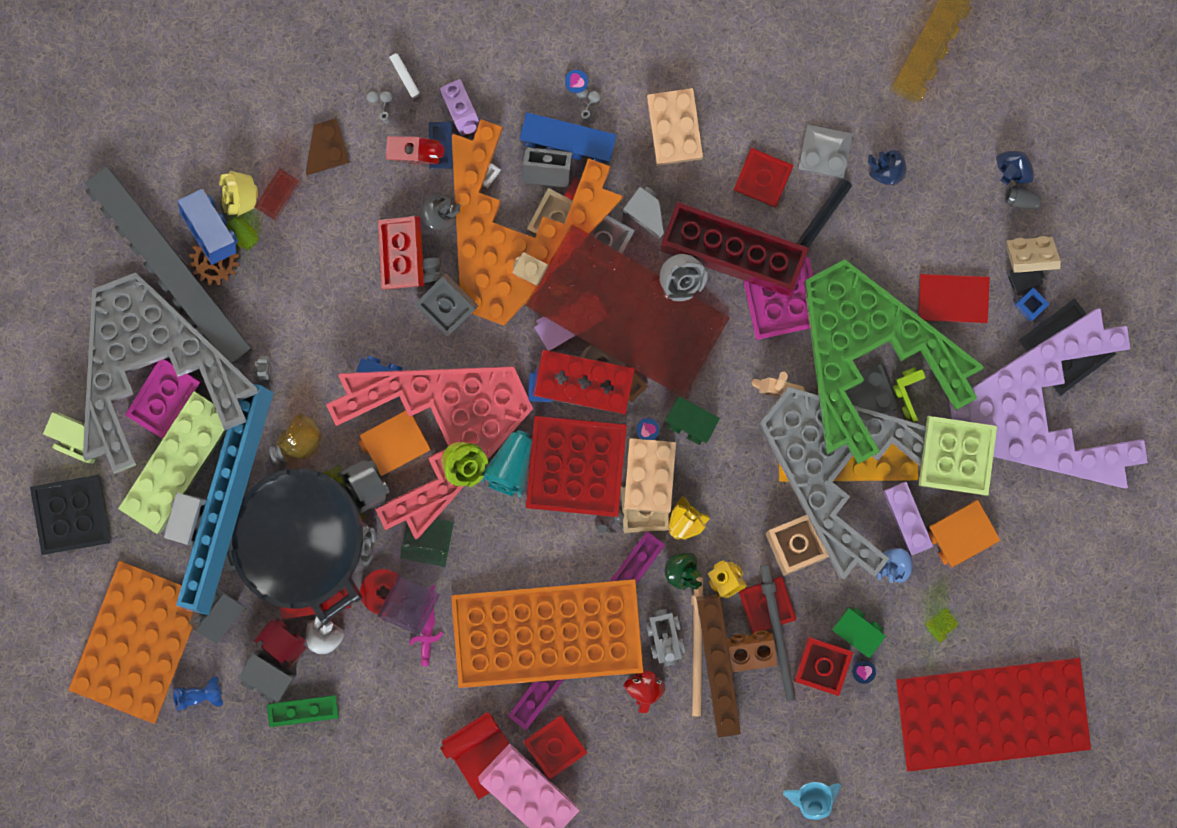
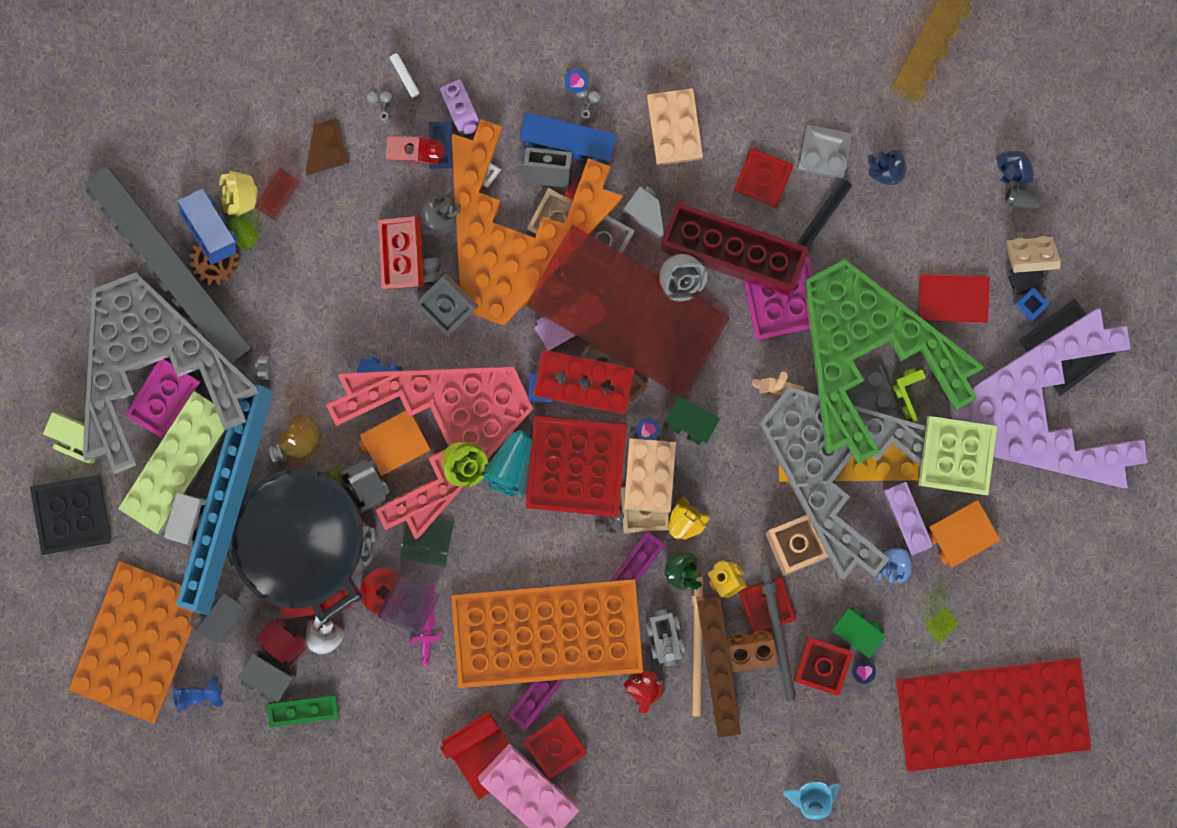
tan bracket [512,252,549,286] -> none

